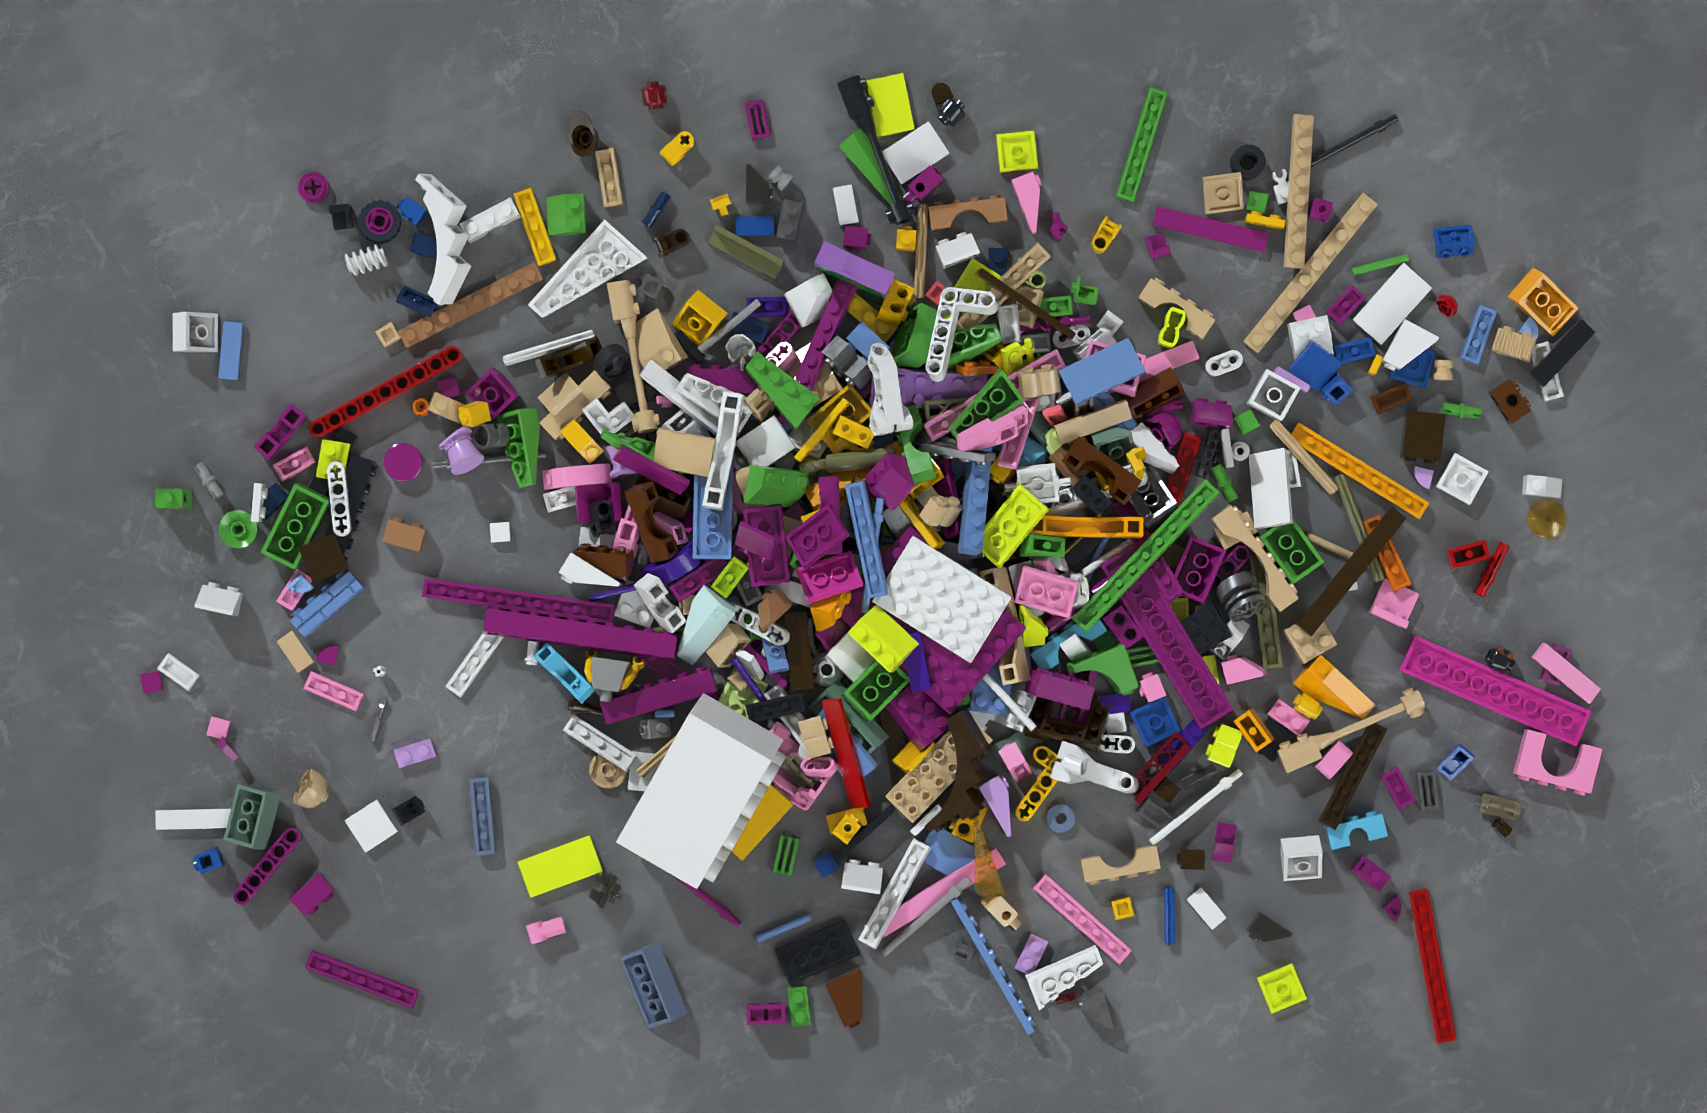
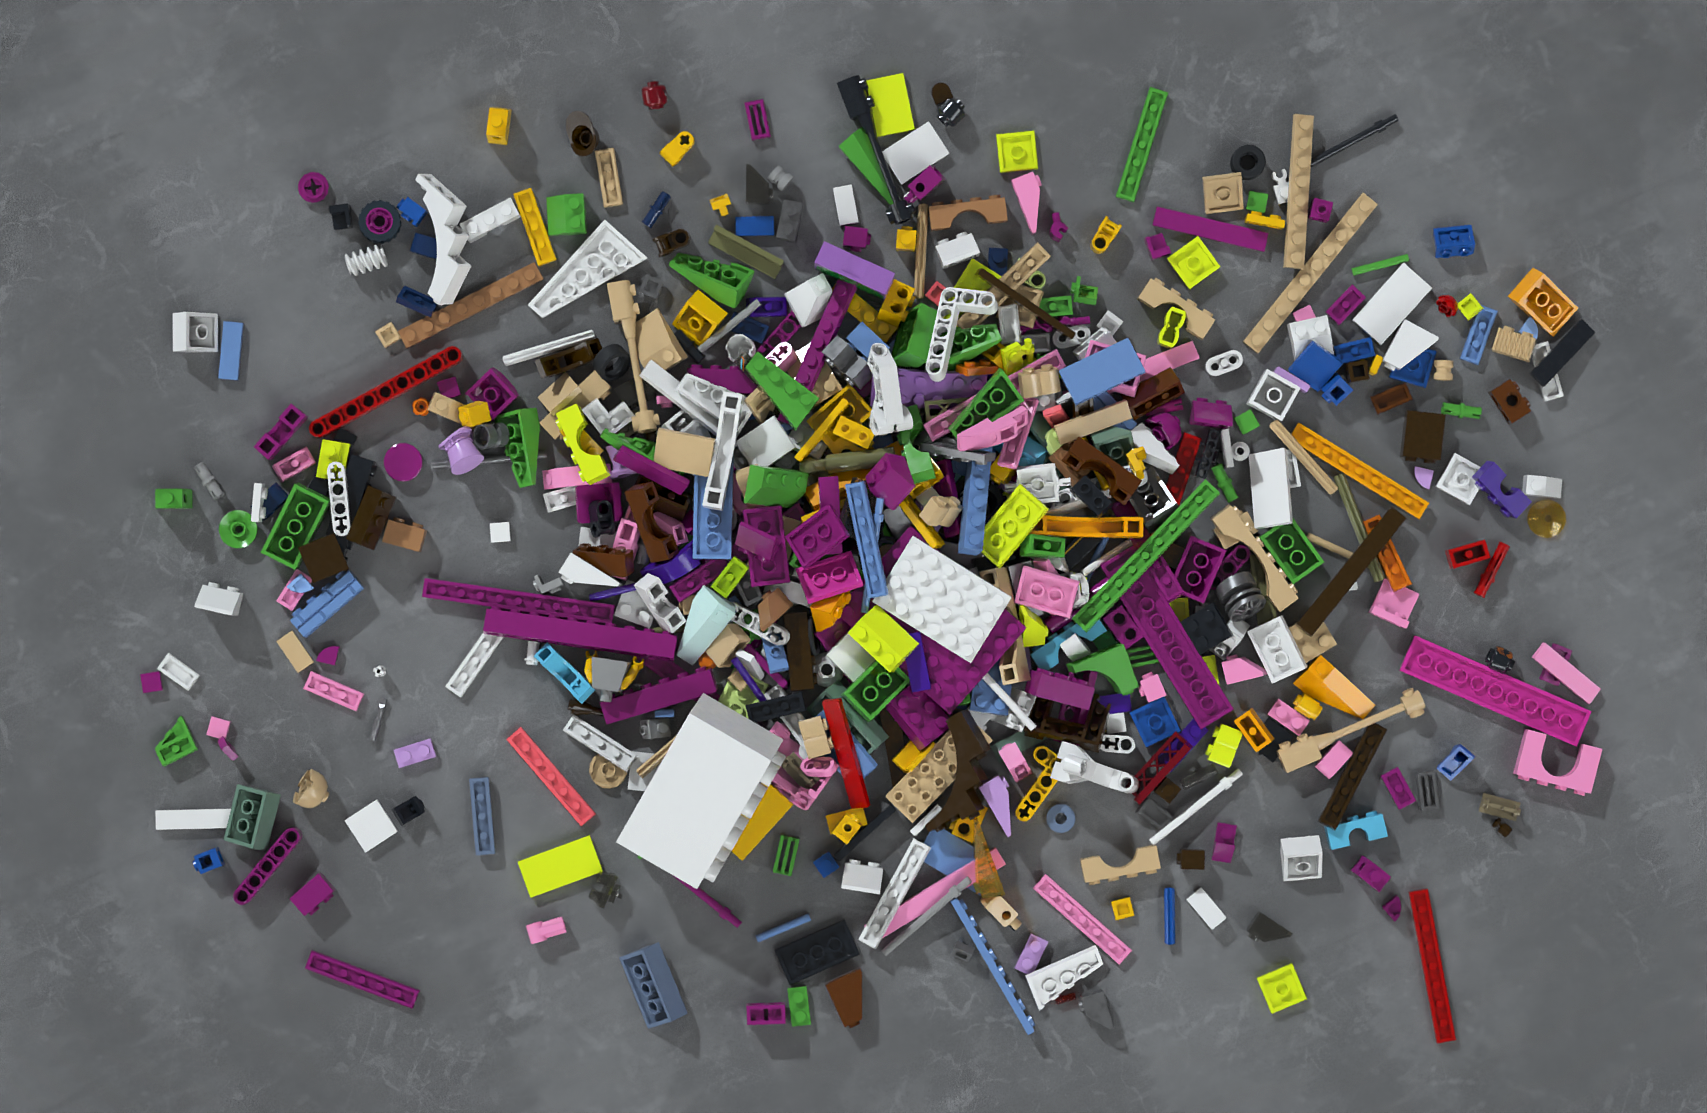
none -> bright green wing [155,716,199,767]
none -> dark brown slope [346,485,397,550]
none -> yellow torso [486,107,512,145]
none -> coral tile [506,727,596,827]
none -> light grey bracket [533,575,564,594]
none -> neon yellow arch [555,403,611,485]
none -> bright green wedge [669,253,755,308]
none -> orange plate [698,652,716,669]
none -> neon yellow plate [1167,236,1220,289]
none -> white plate [1247,615,1307,683]
none -> dark brown brick [1345,360,1370,383]
none -> neon yellow tile [1458,293,1484,321]
none -> dark purple arch [1472,461,1532,518]

